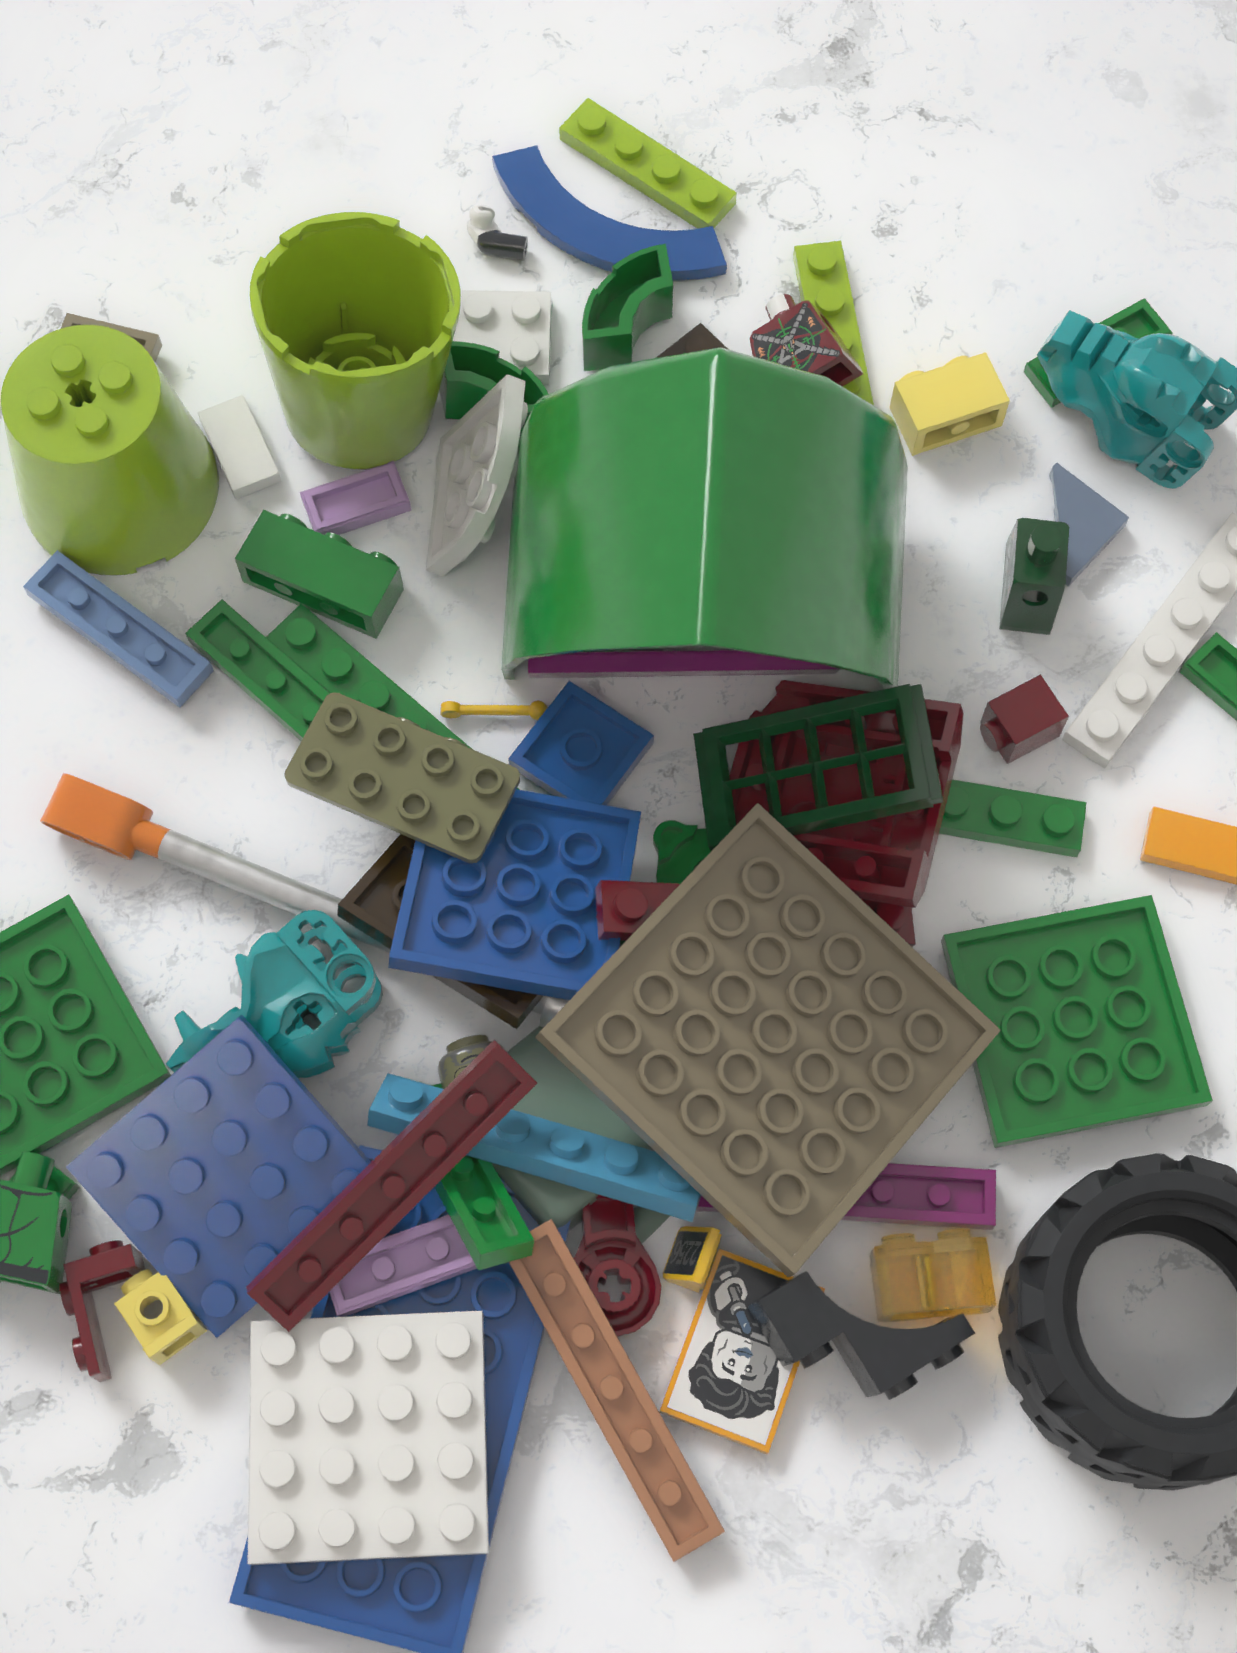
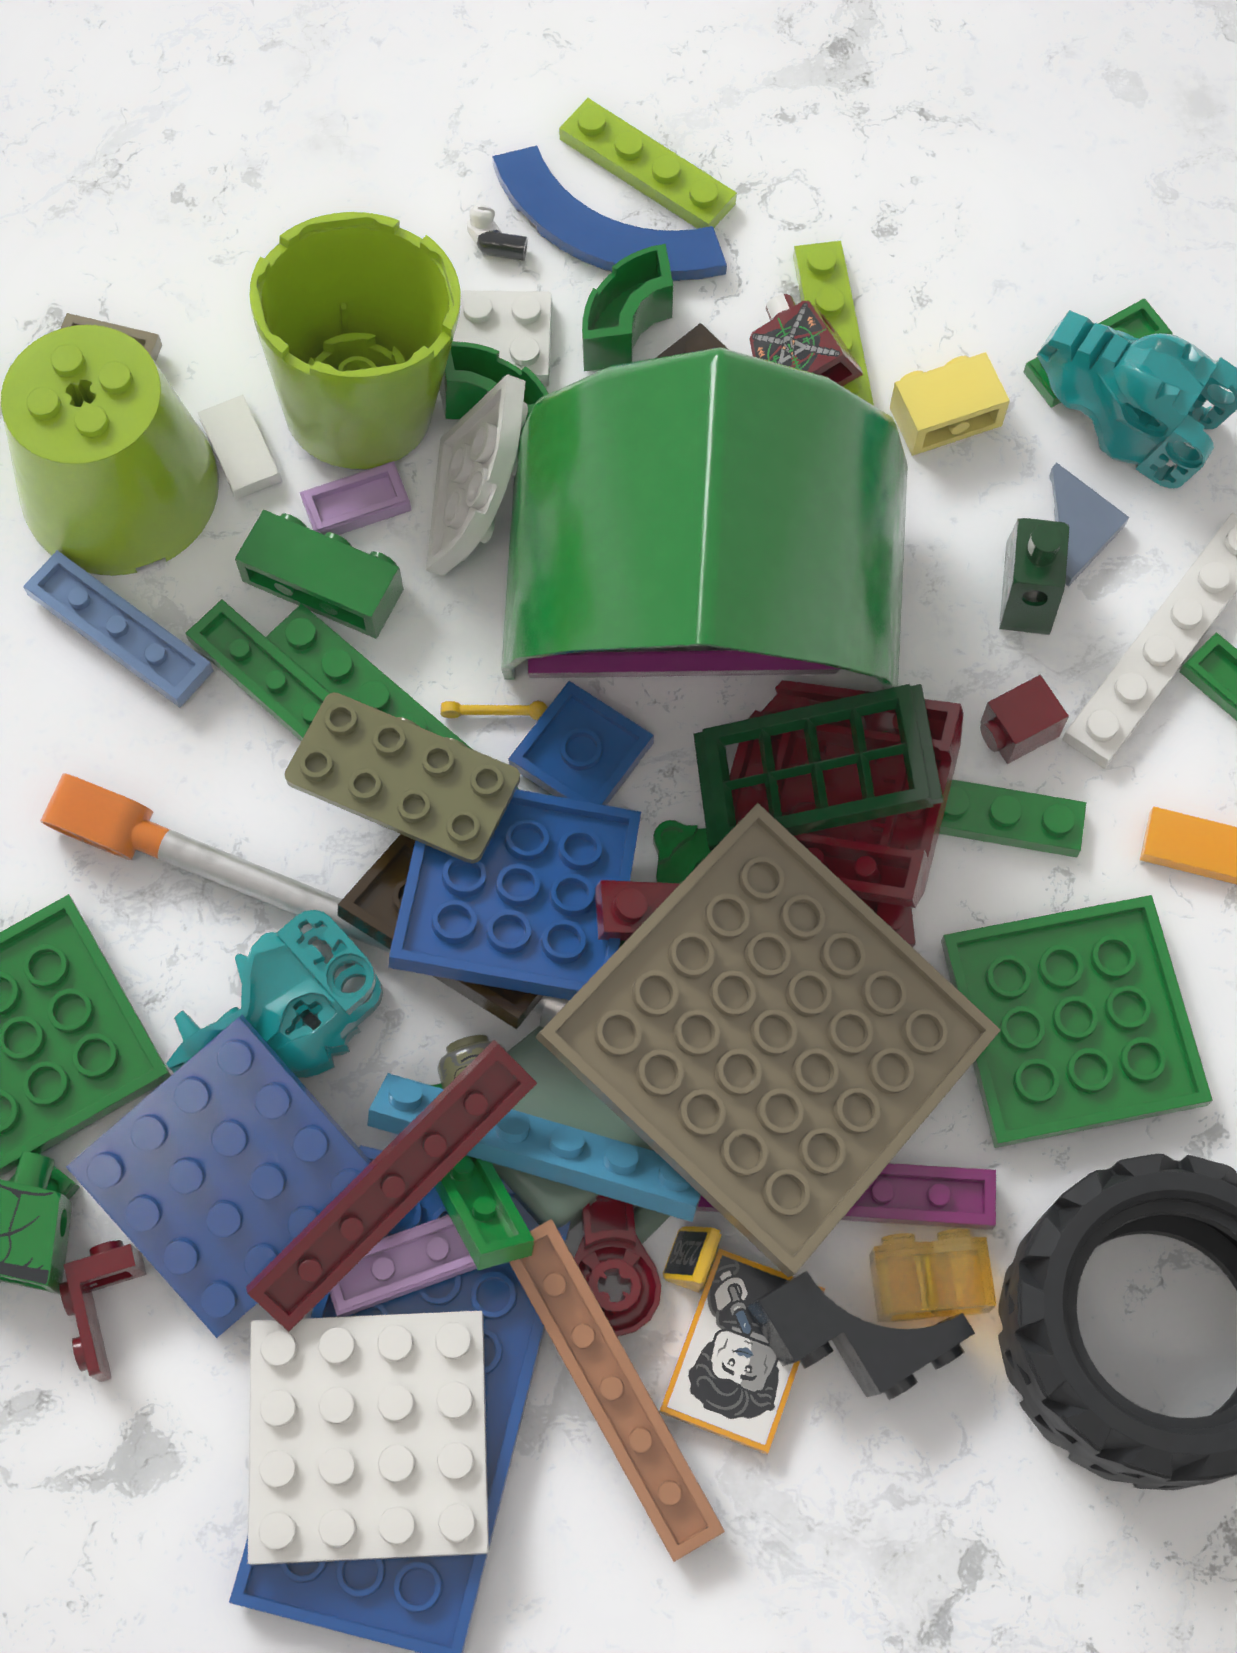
light yellow brick [114,1269,207,1365] -> none

